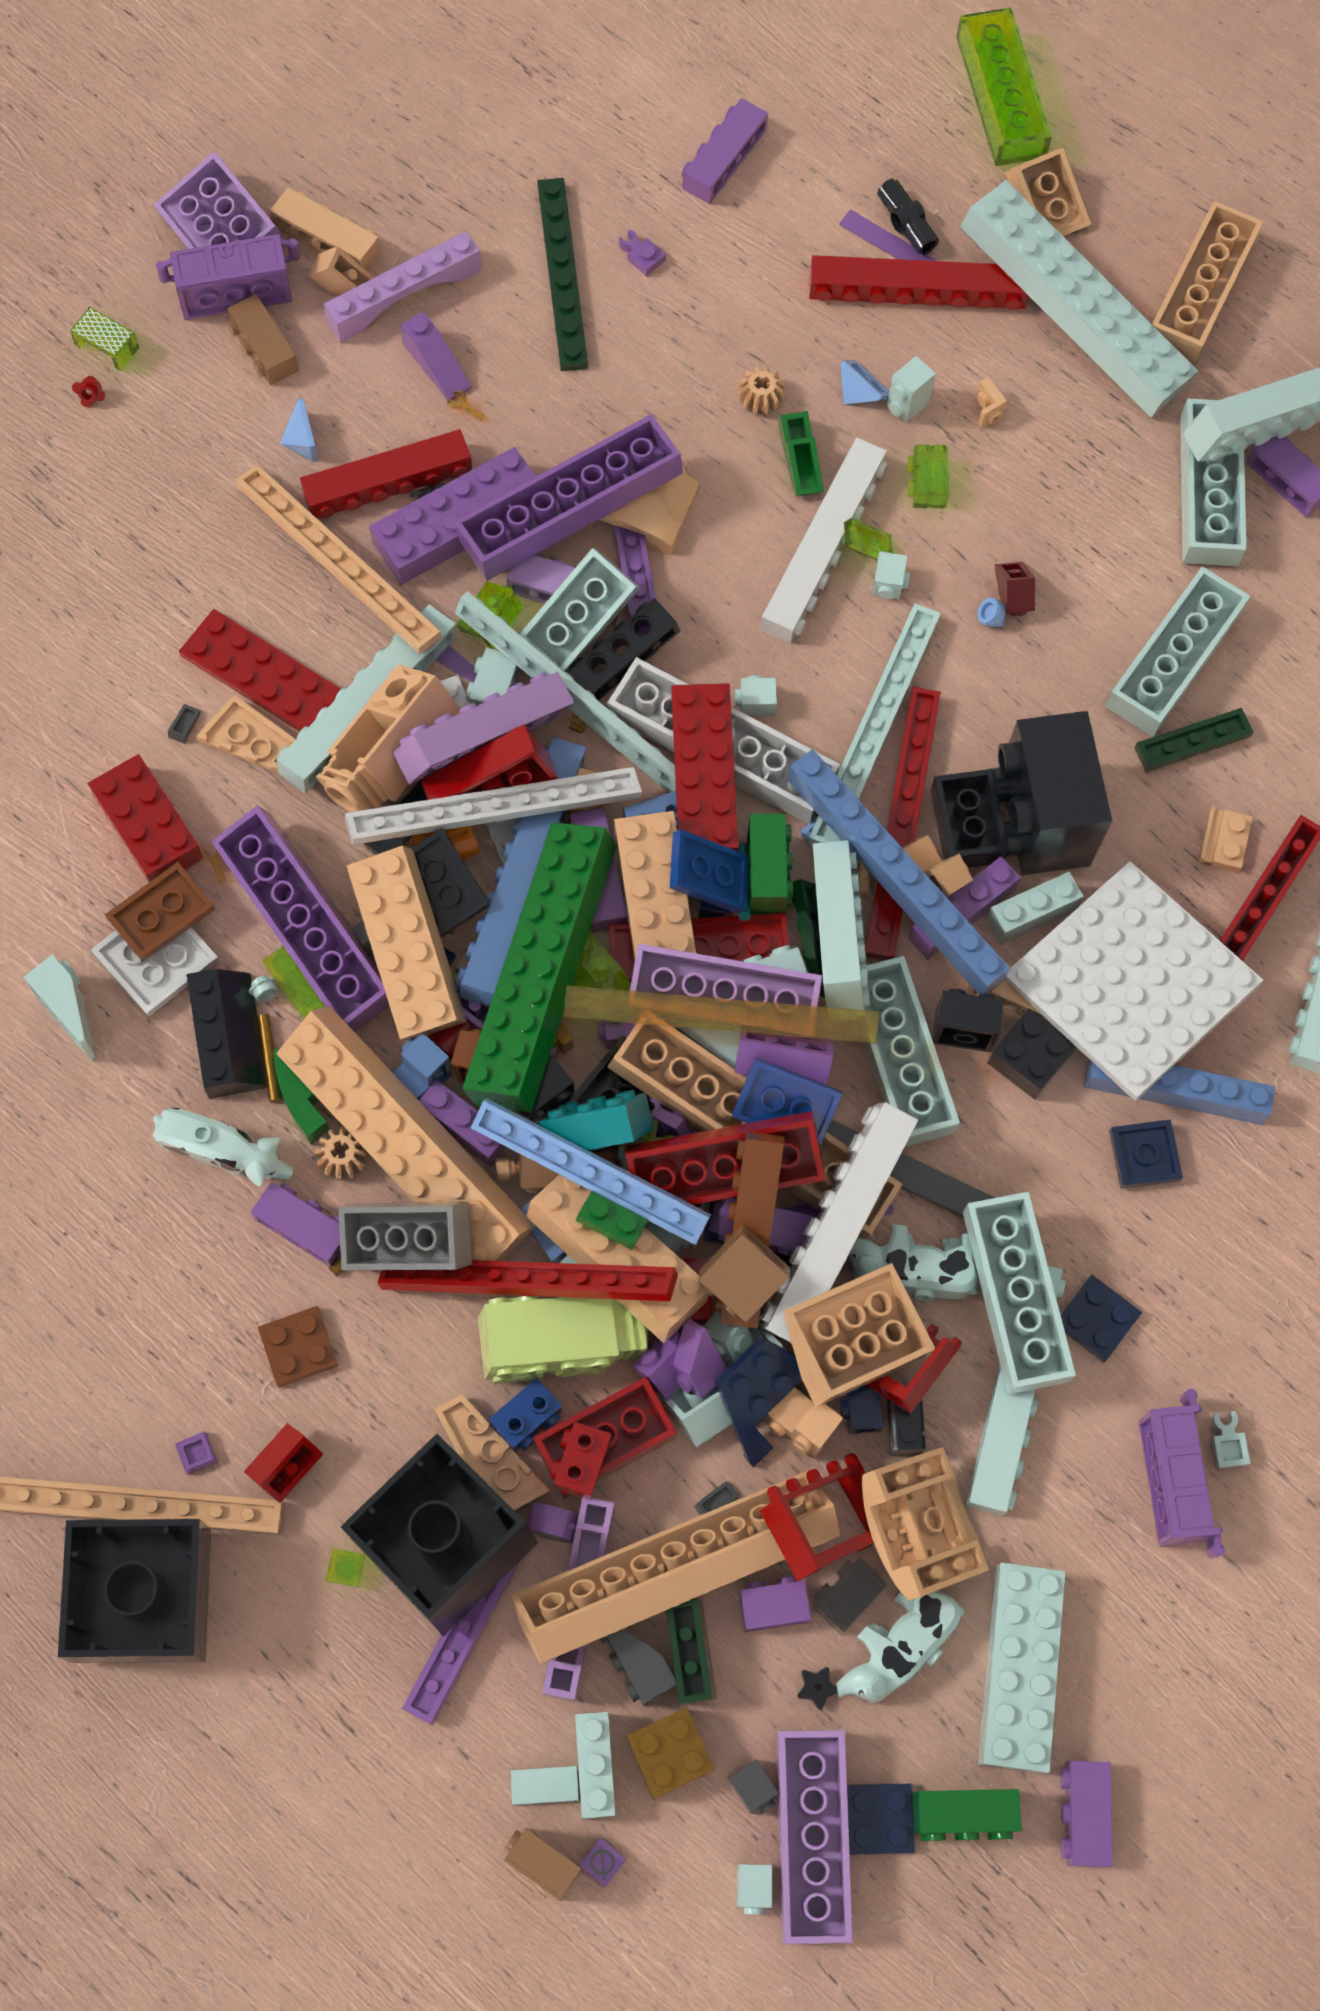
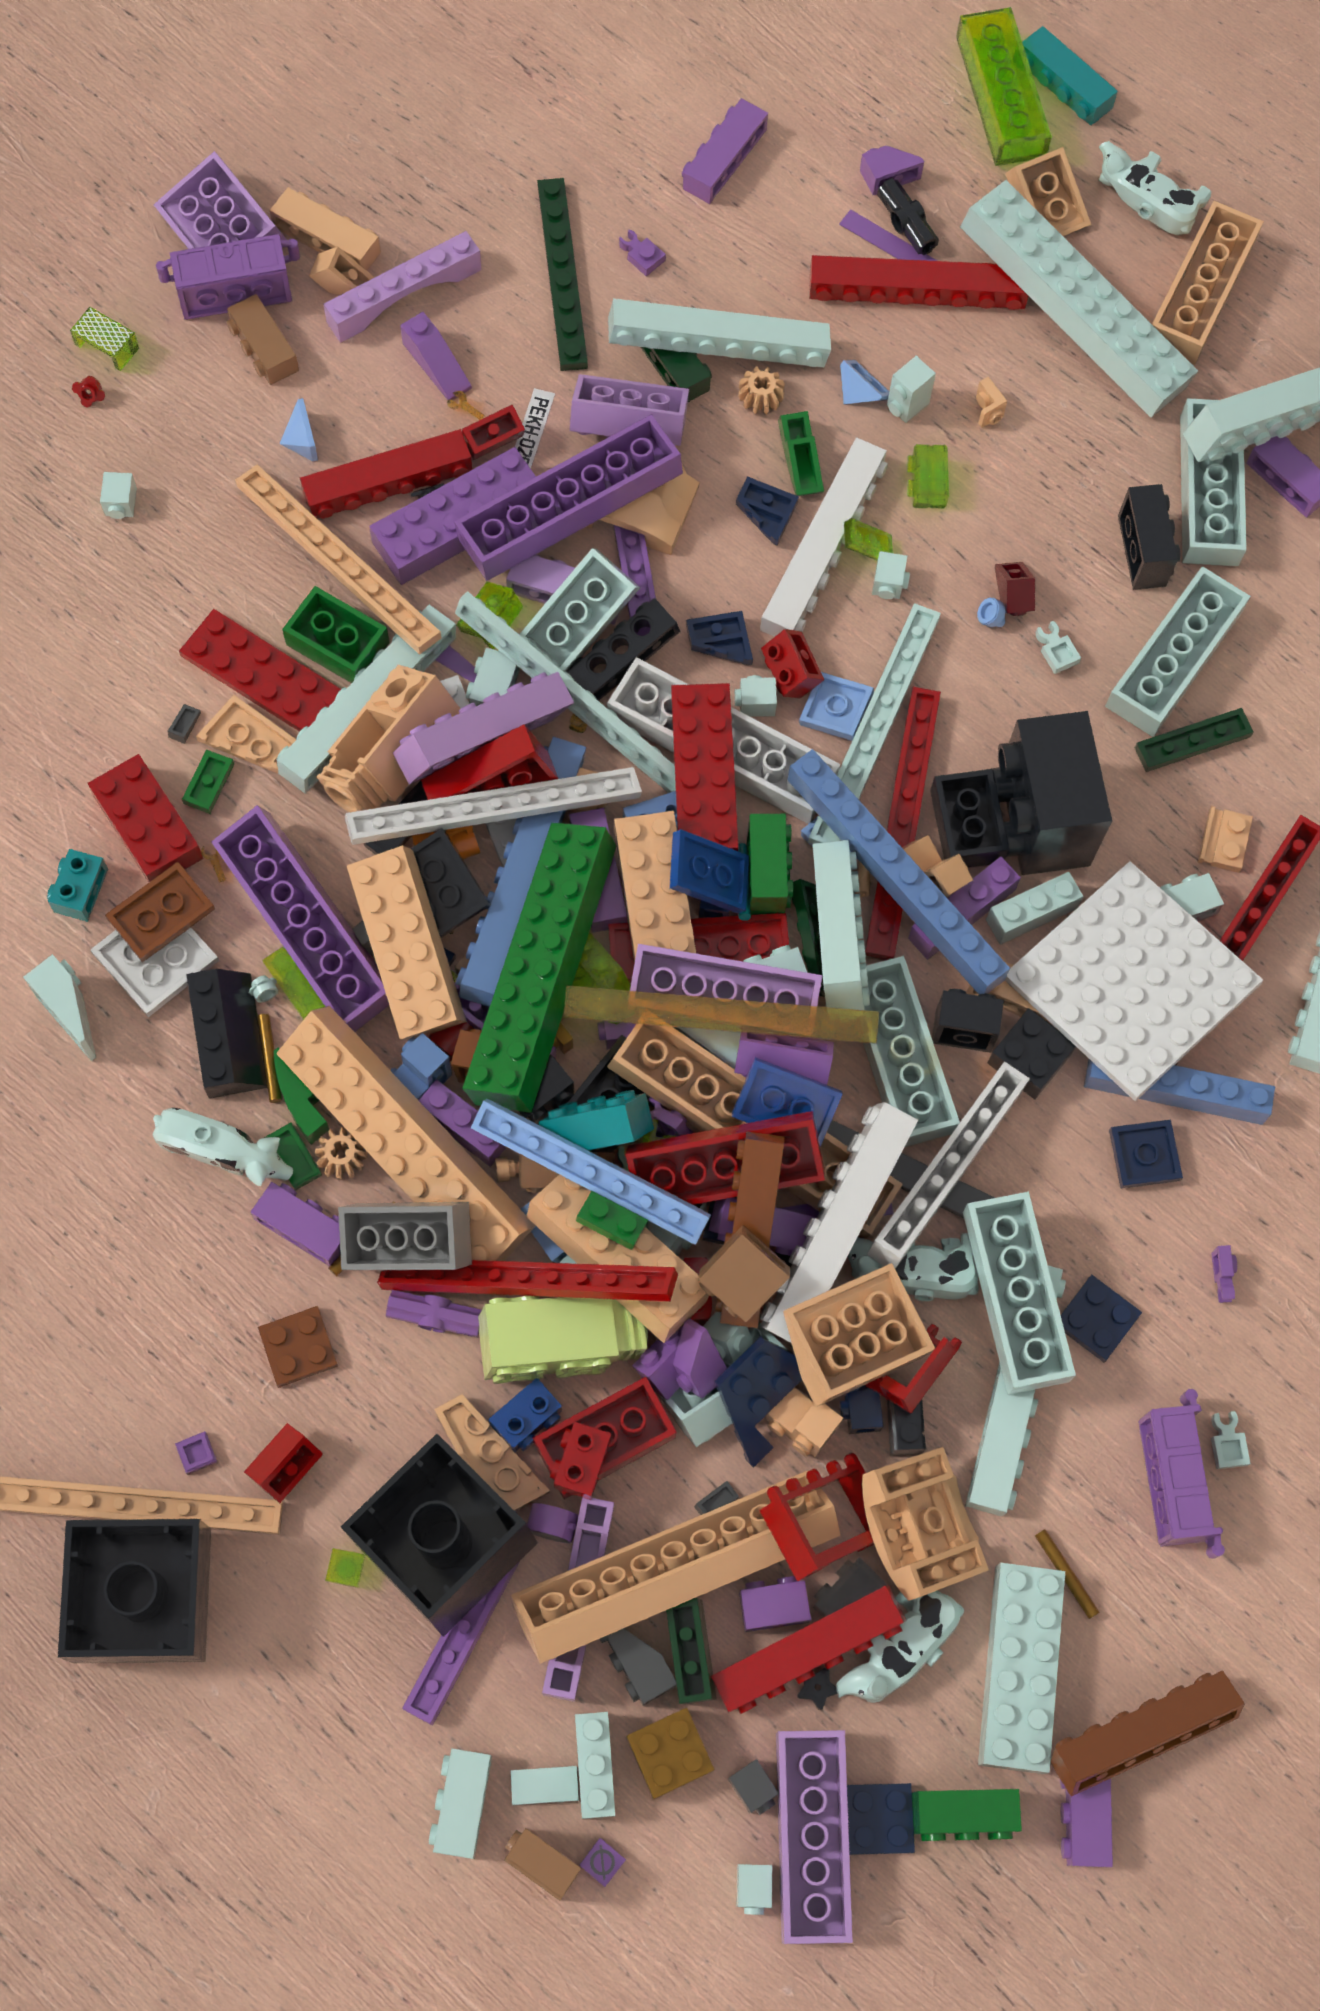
none -> teal brick [47,849,108,922]
none -> light aqua brick [100,472,137,519]
none -> green plate [182,749,234,814]
none -> green tile [264,1122,322,1191]
none -> green brick [282,586,390,683]
none -> medium lavender piece [386,1290,482,1338]
none -> light aqua brick [429,1748,492,1859]
none -> red brick [462,404,525,460]
none -> white sticker [515,388,555,469]
none -> lavender brick [570,374,689,446]
none -> light aqua brick [608,298,831,368]
none -> dark green brick [640,347,712,402]
none -> dark blue wing [686,611,753,665]
none -> red brick [711,1585,907,1714]
none -> dark blue wing [736,476,799,546]
none -> red brick [761,629,824,699]
none -> light blue plate [799,672,874,741]
none -> medium lavender slope [860,145,924,195]
none -> white brick [867,1061,1030,1269]
none -> teal brick [1017,26,1118,126]
none -> pearl gold bar [1035,1529,1100,1619]
none -> light aqua plate [1036,621,1081,674]
none -> dark orange brick [1050,1670,1245,1797]
none -> light aqua animal [1099,141,1211,235]
none -> black brick [1118,484,1180,590]
none -> light aqua brick [1160,873,1224,921]
none -> medium lavender plate [1211,1245,1237,1303]

